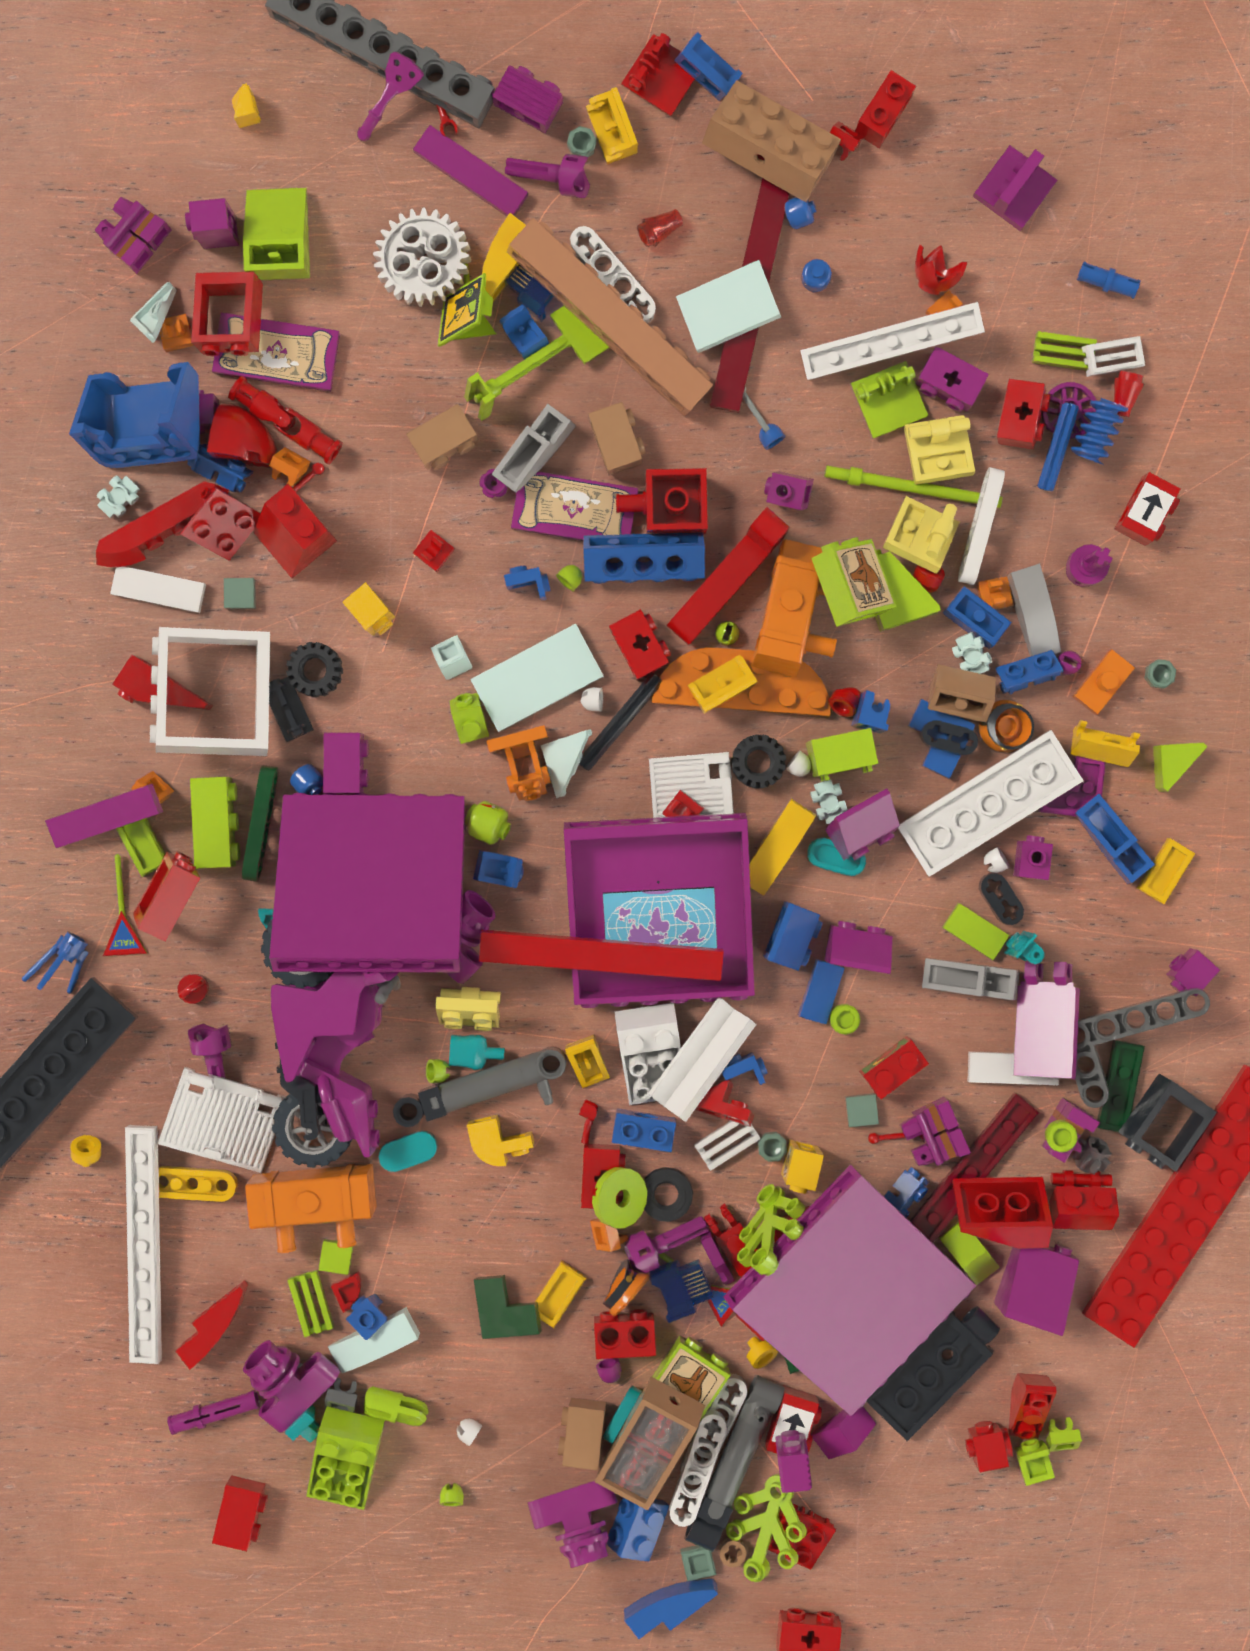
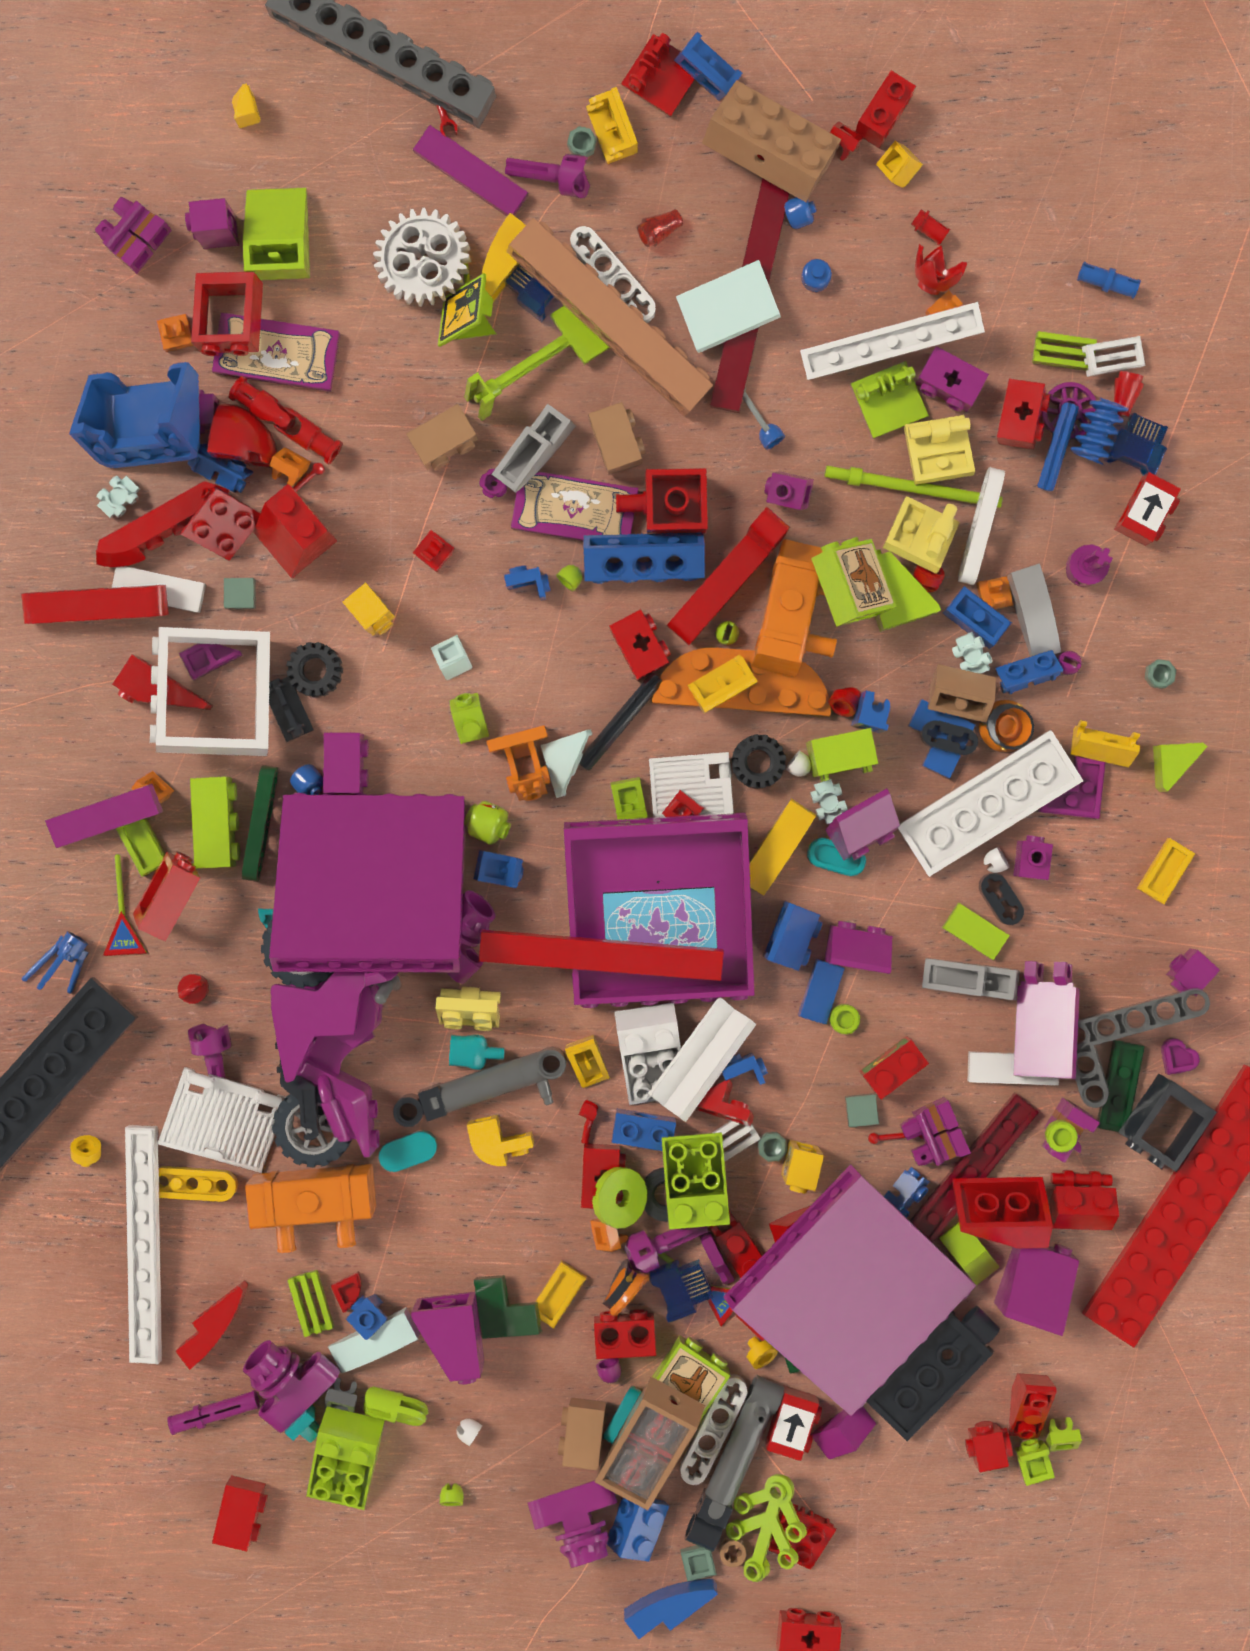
light aqua tile [130,282,177,343] -> none
lime tile [319,1239,353,1275] -> none
magenta piece [357,51,424,141] -> none
lime hinge [426,1059,450,1083] -> none
light aqua tile [470,623,604,732] -> none
magenta brick [492,65,563,134] -> none
blue bracket [499,304,549,360] -> none
white hinge [581,687,603,712] -> none
white beam [669,1410,726,1527] -> none
lime plant [737,1184,805,1276] -> none
magenta brick [775,1430,812,1493] -> none
magenta bracket [973,145,1058,231] -> none
teal hinge [1004,931,1045,964] -> none
orange tile [1072,649,1135,715] -> none
flat silver gear [1072,1136,1112,1175] -> none
blue slope [1075,794,1155,884] -> none
none -> red beam [21,585,169,624]
none -> magenta tile [179,643,243,680]
none -> magenta slope [411,1292,485,1385]
none -> lime slope [610,777,648,819]
none -> lime slope [661,1132,730,1230]
none -> yellow slope [876,140,923,188]
none -> red pin [911,209,951,246]
none -> clear blue piece [1104,413,1168,476]
none -> magenta tile [1161,1038,1200,1075]

